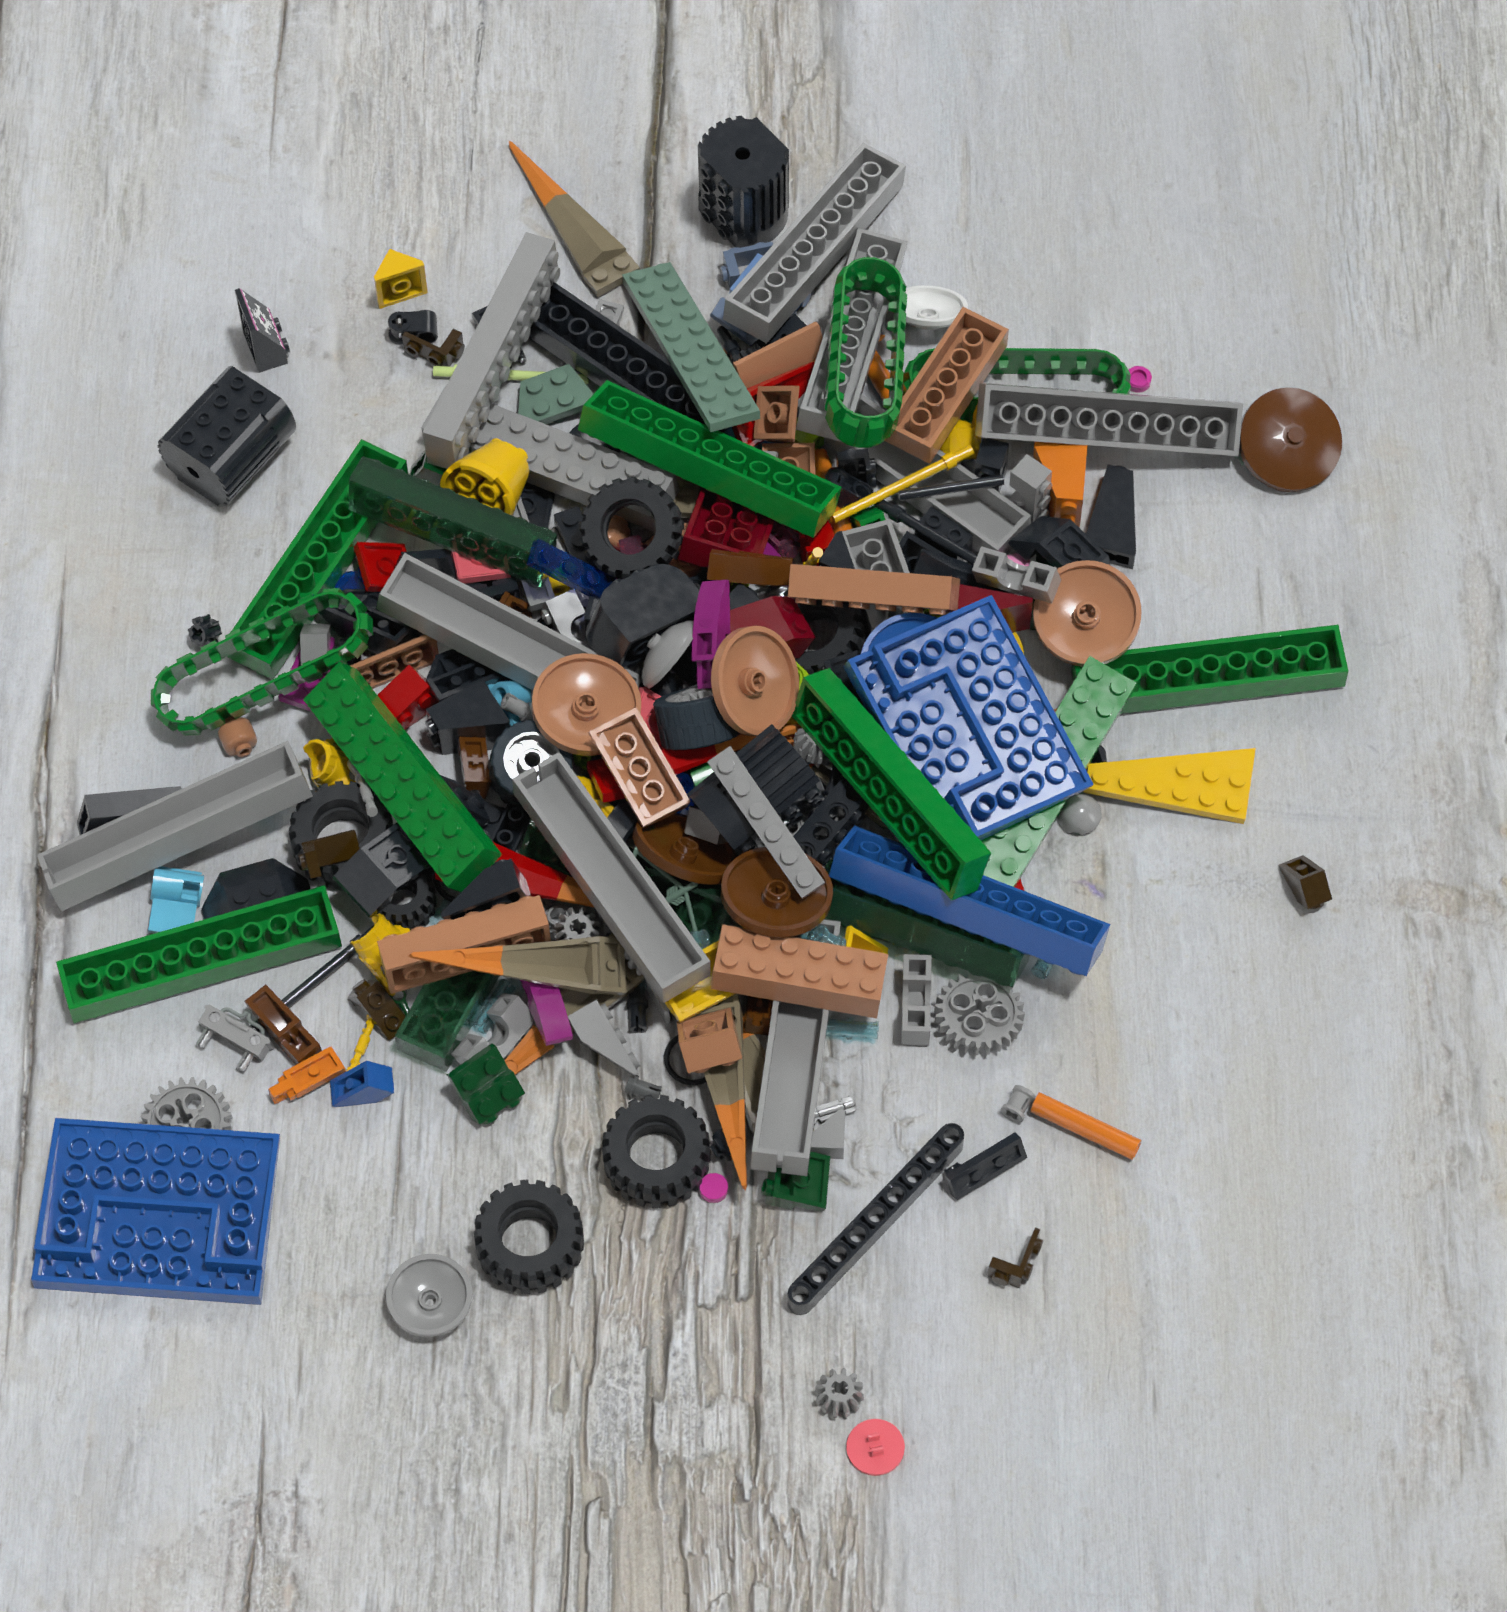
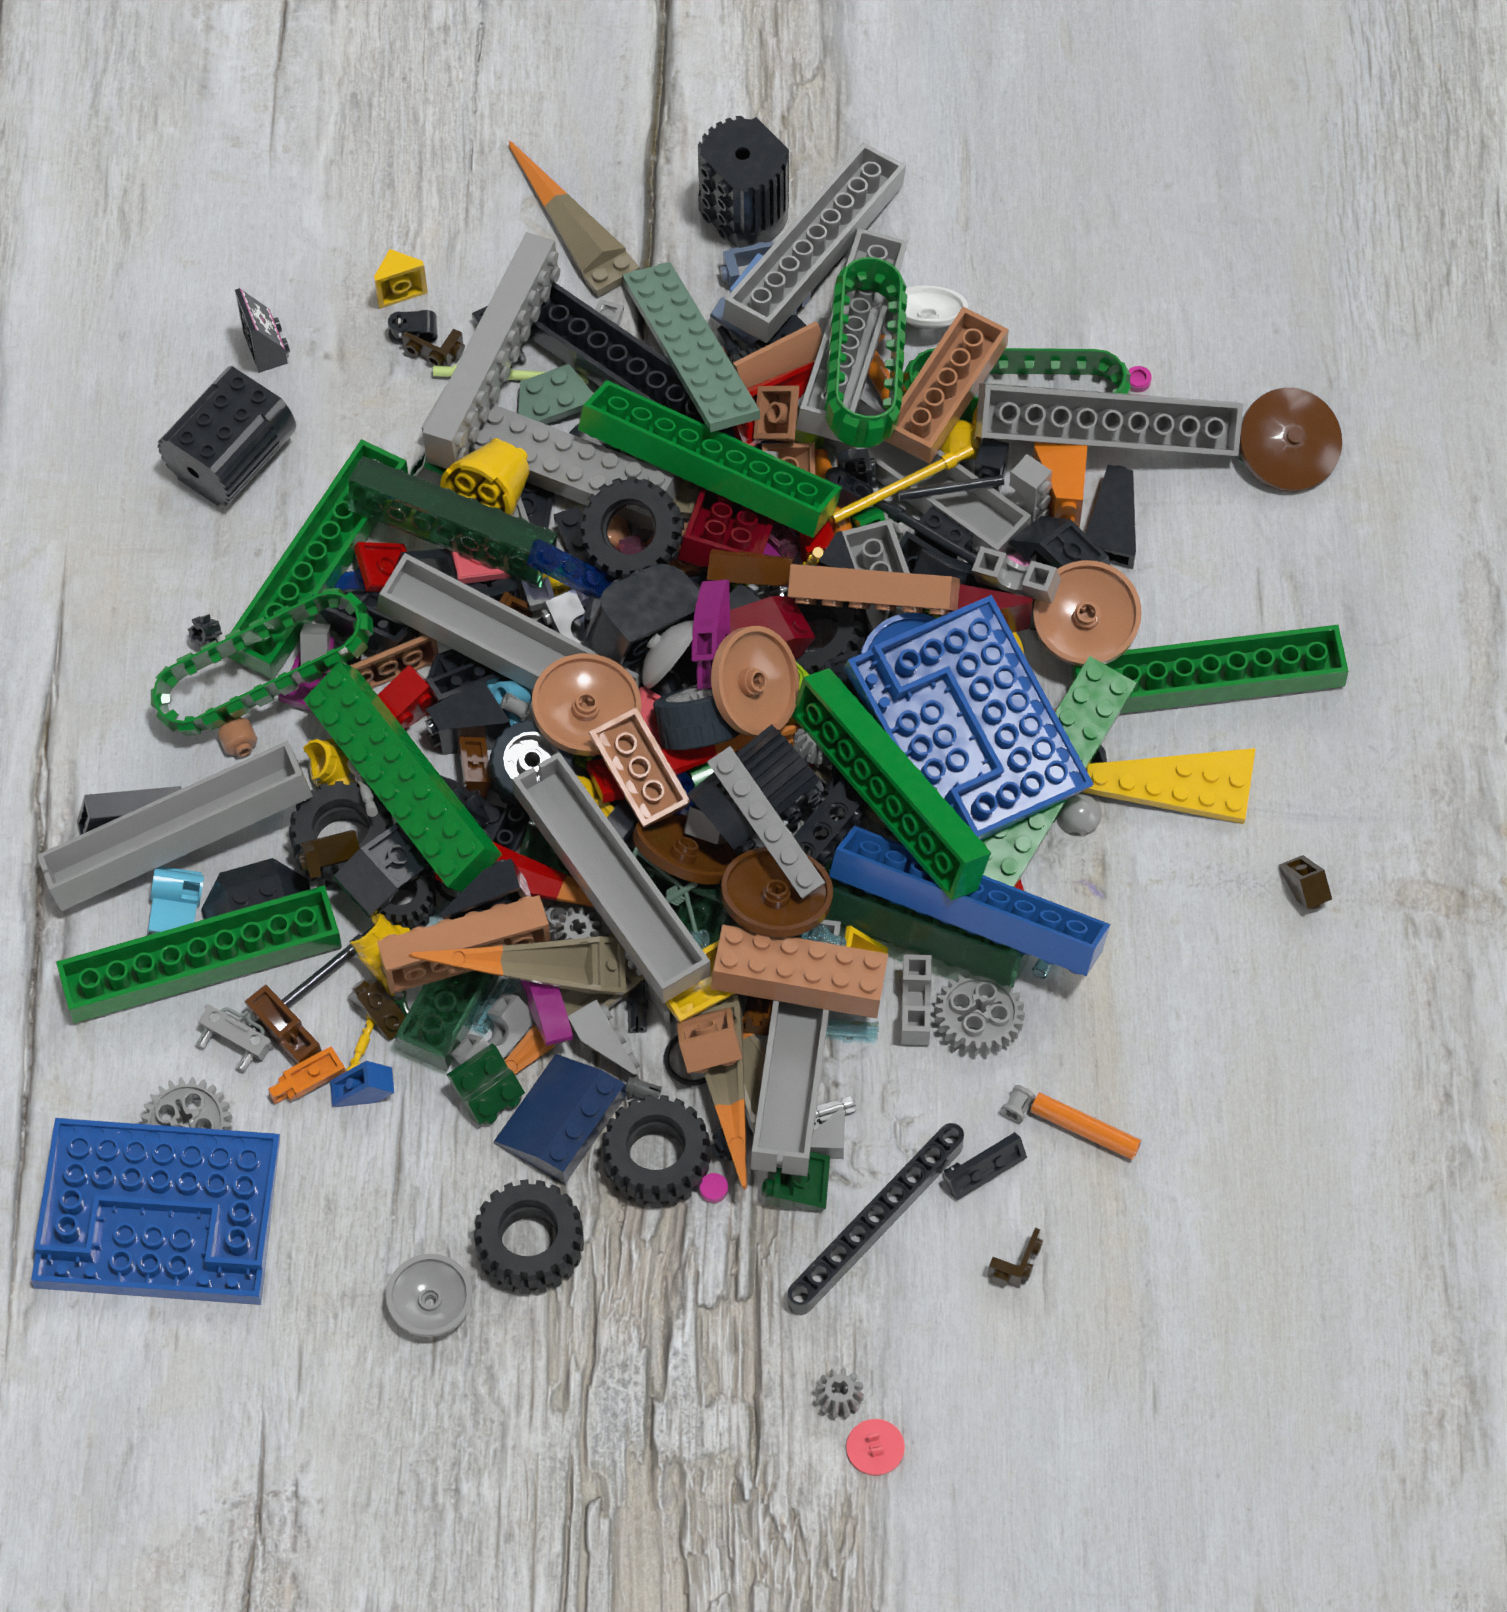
none -> dark blue slope [494,1054,626,1185]

